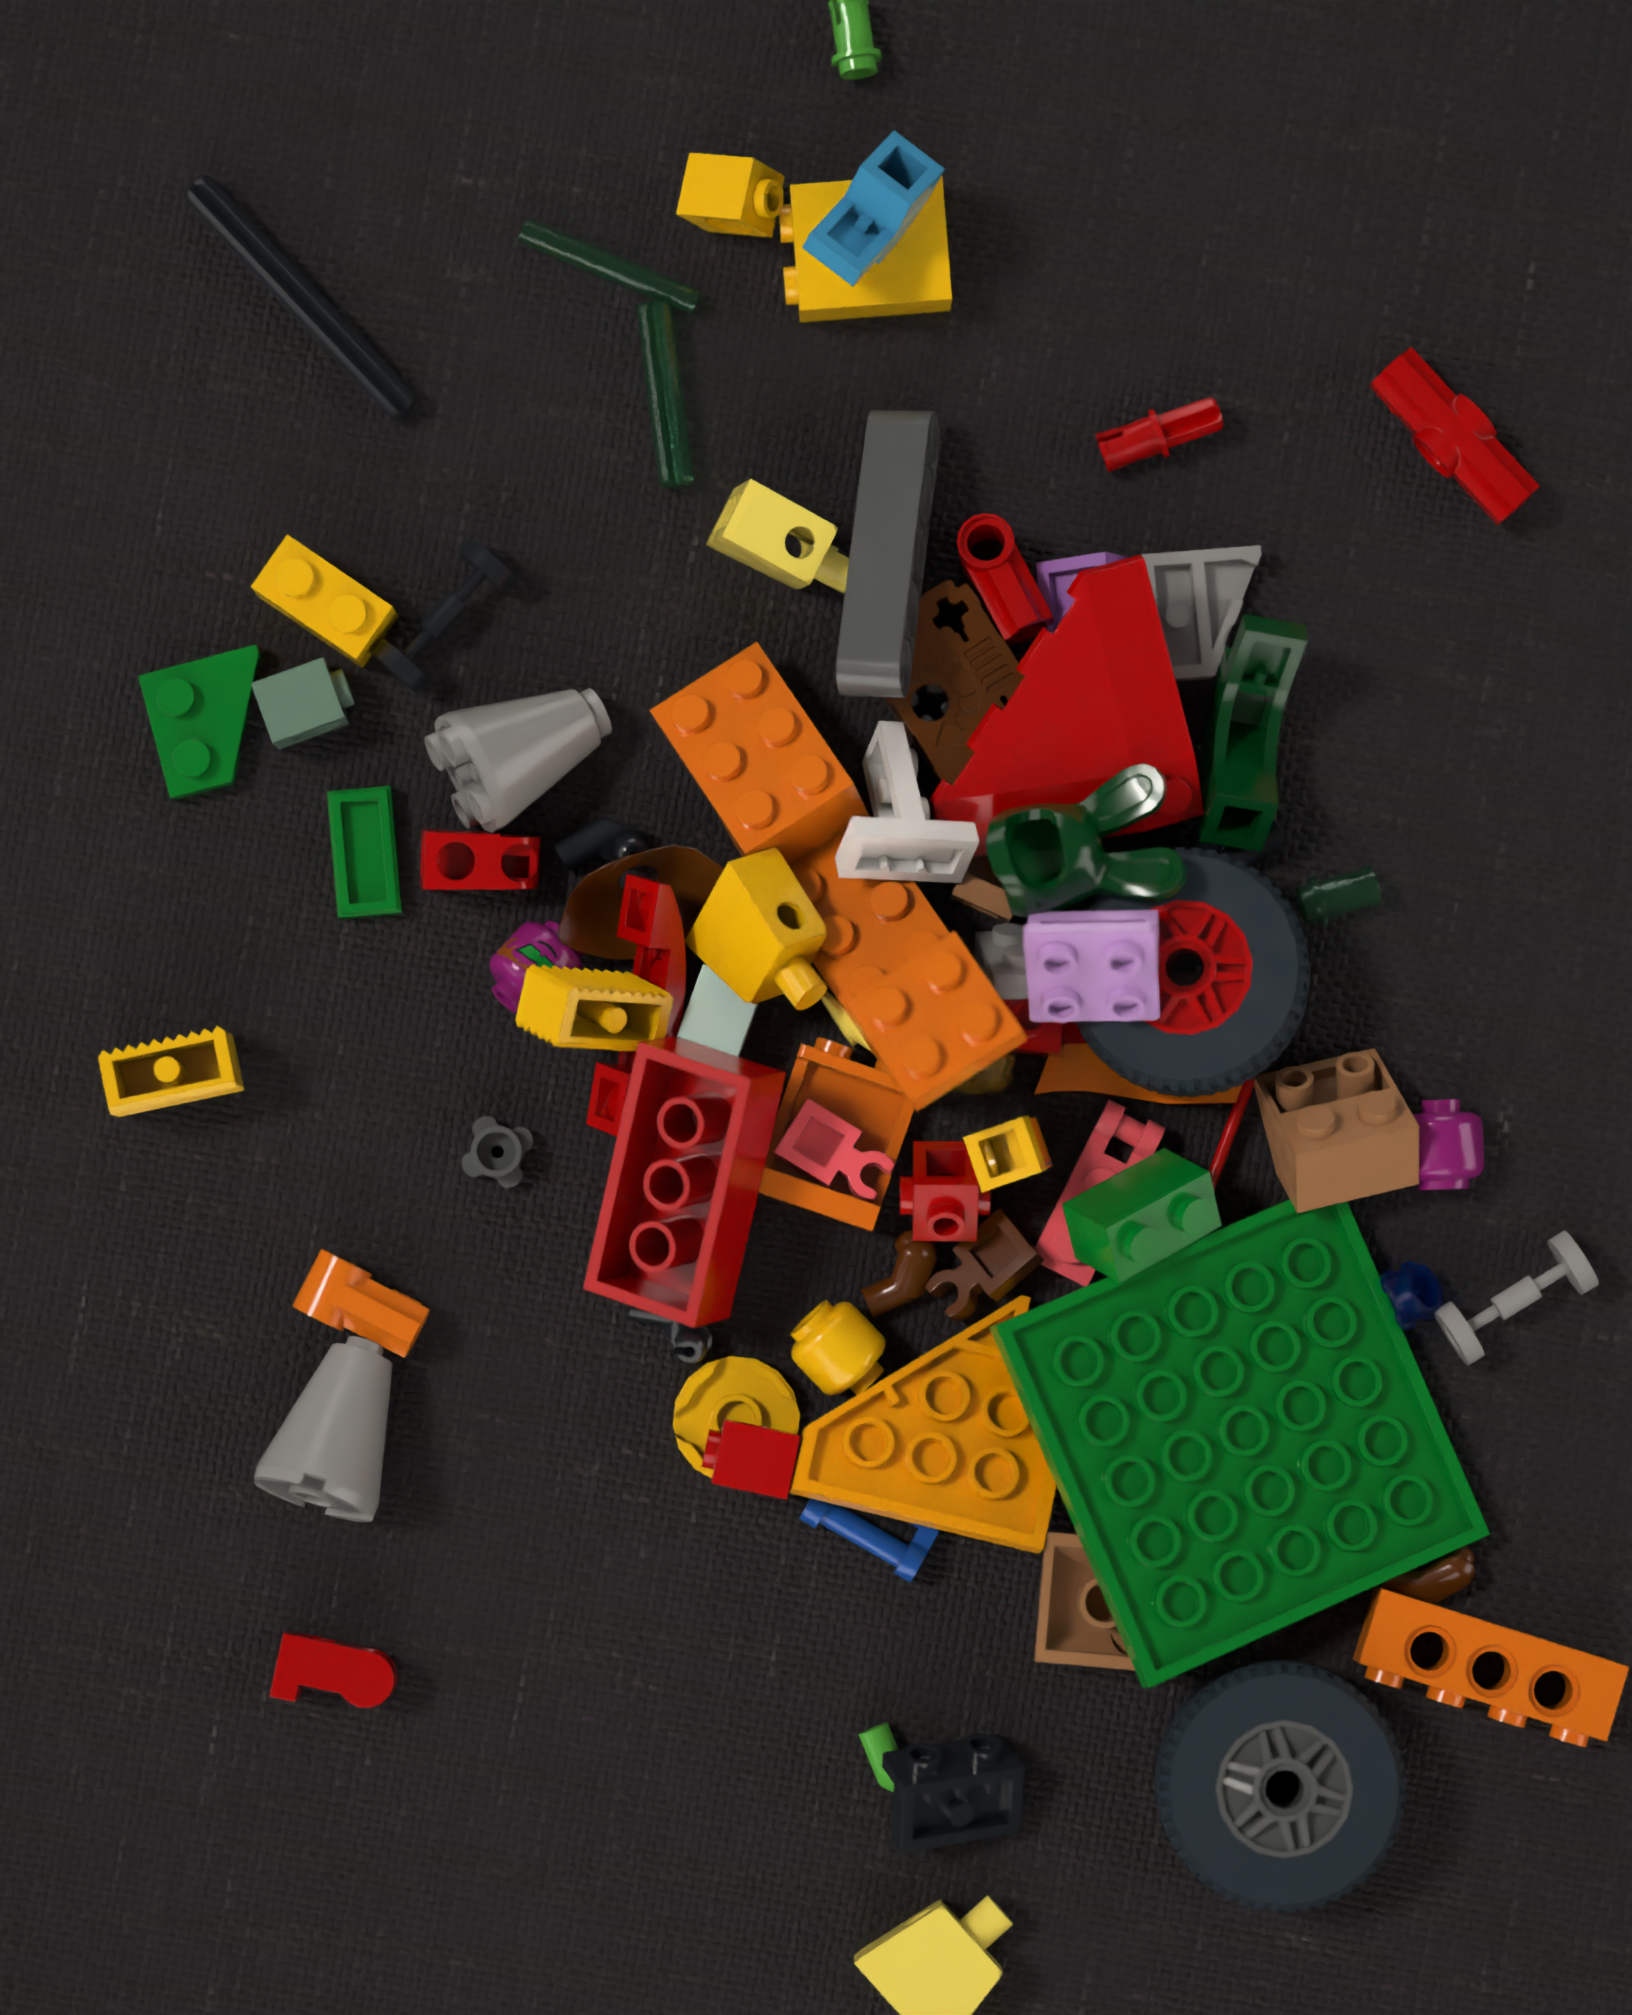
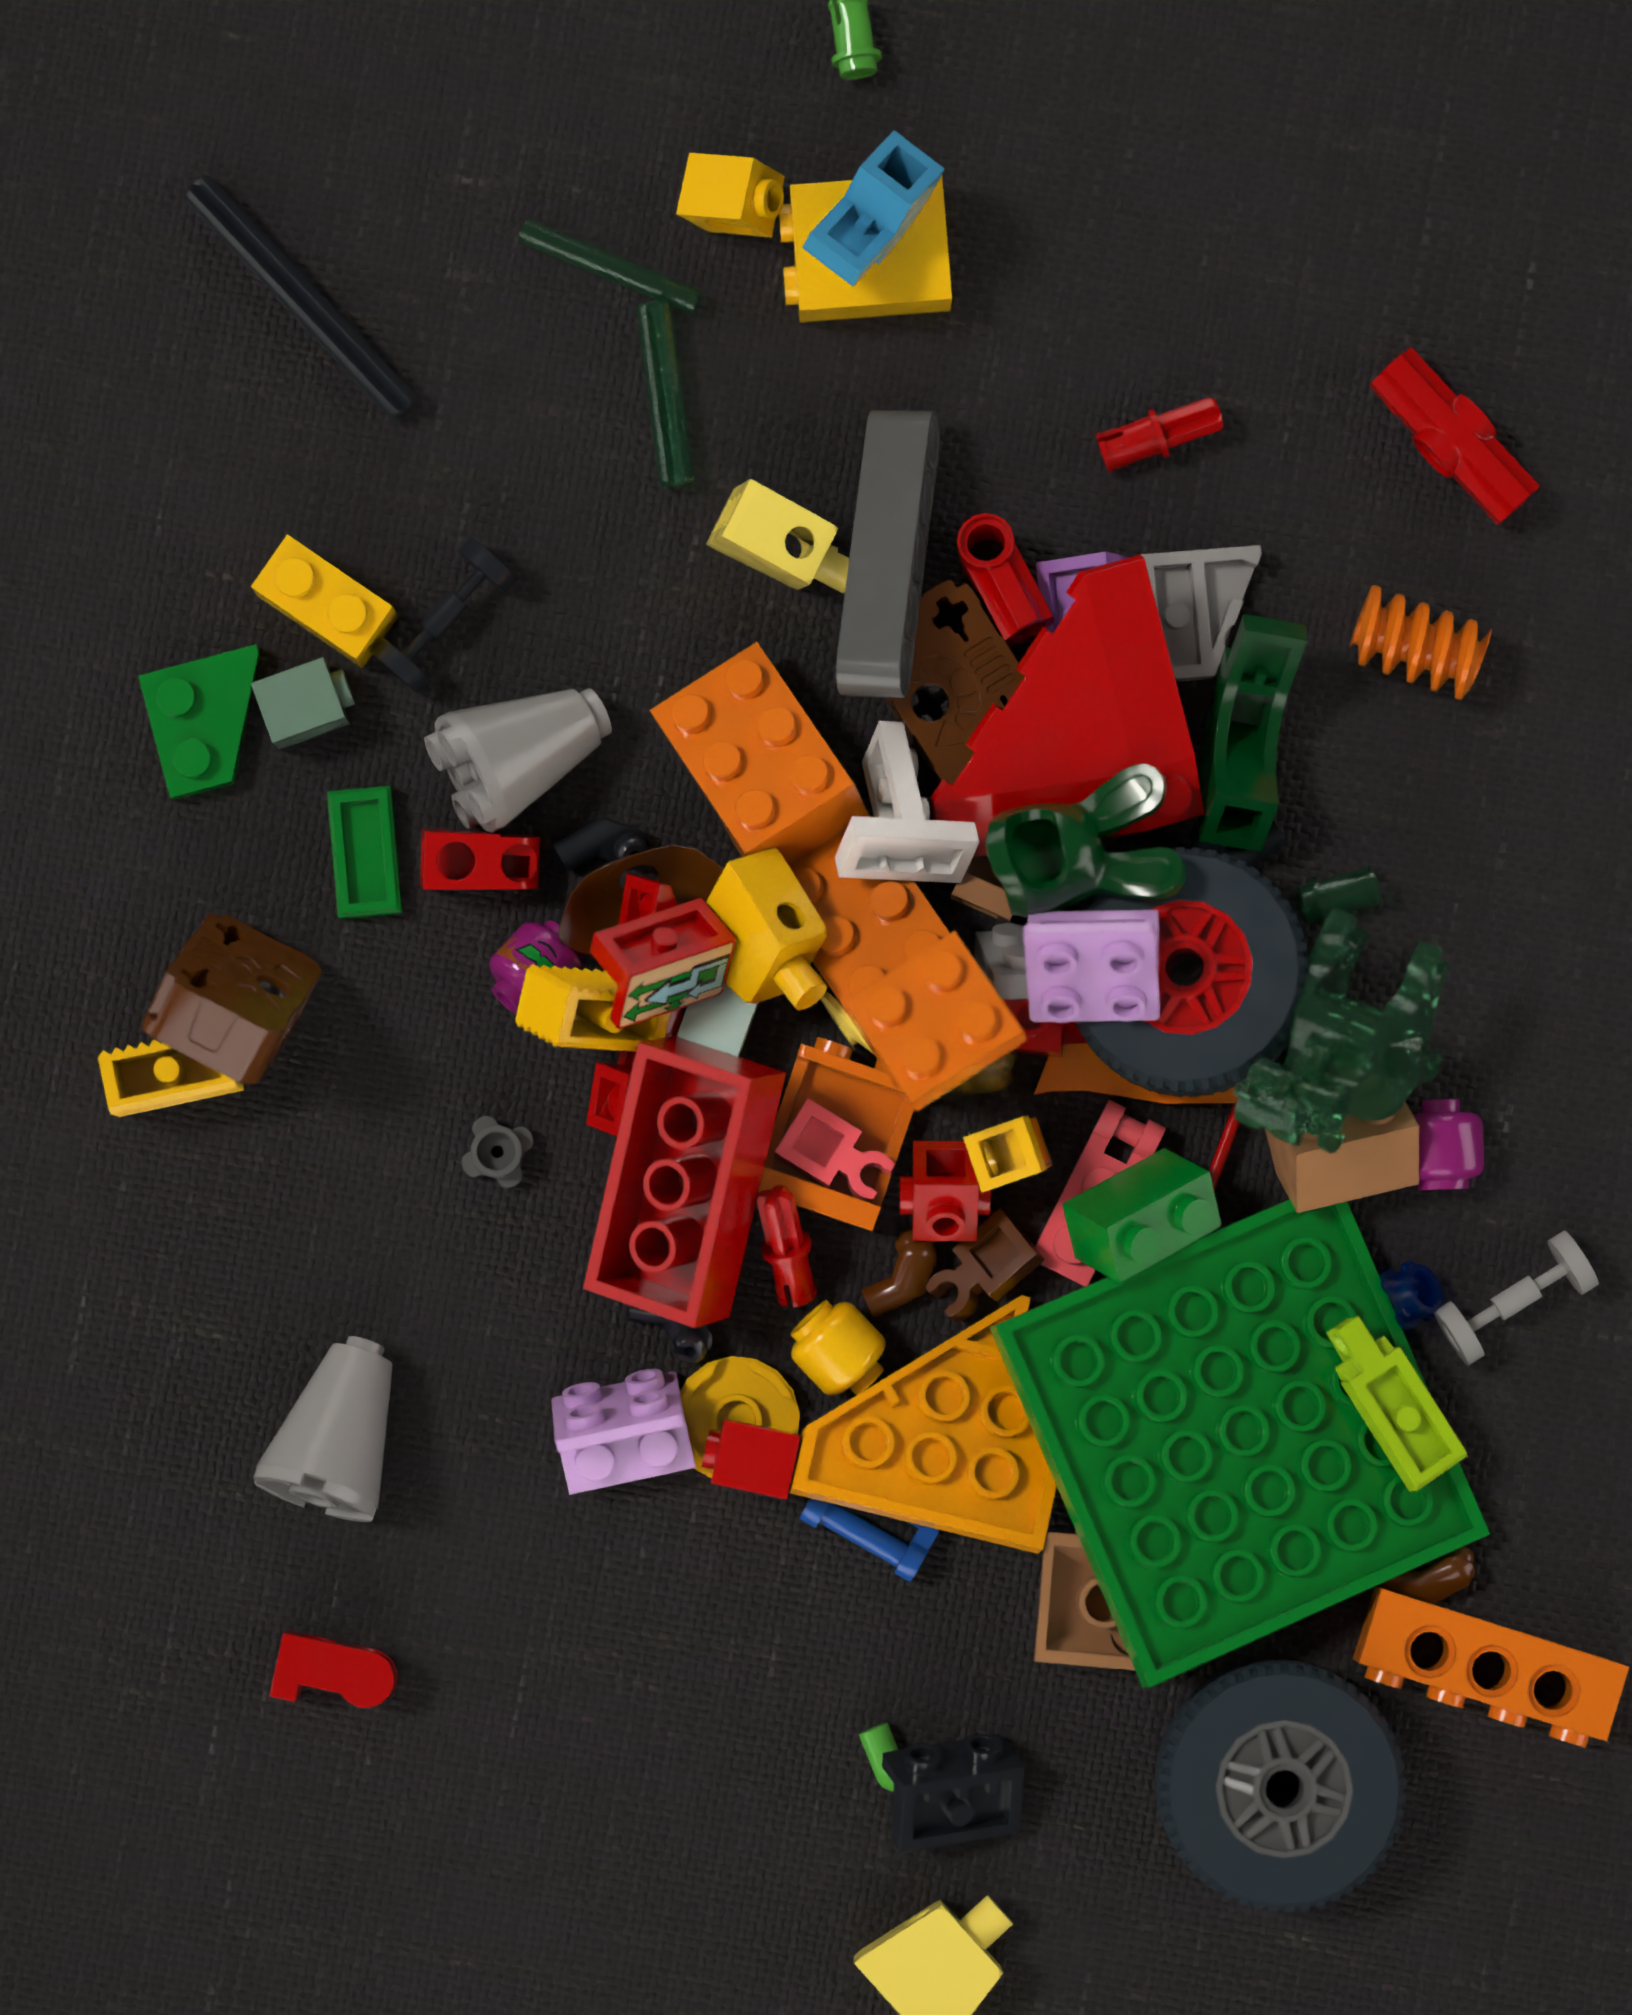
orange piece [292,1249,431,1358] -> none
none -> reddish brown axle [142,913,322,1084]
none -> lavender bracket [551,1369,696,1495]
none -> red panel [590,898,737,1029]
none -> red axle [757,1185,818,1307]
none -> clear green animal [1233,907,1450,1153]
none -> lime hinge [1326,1316,1468,1492]
none -> orange piece [1349,585,1492,701]

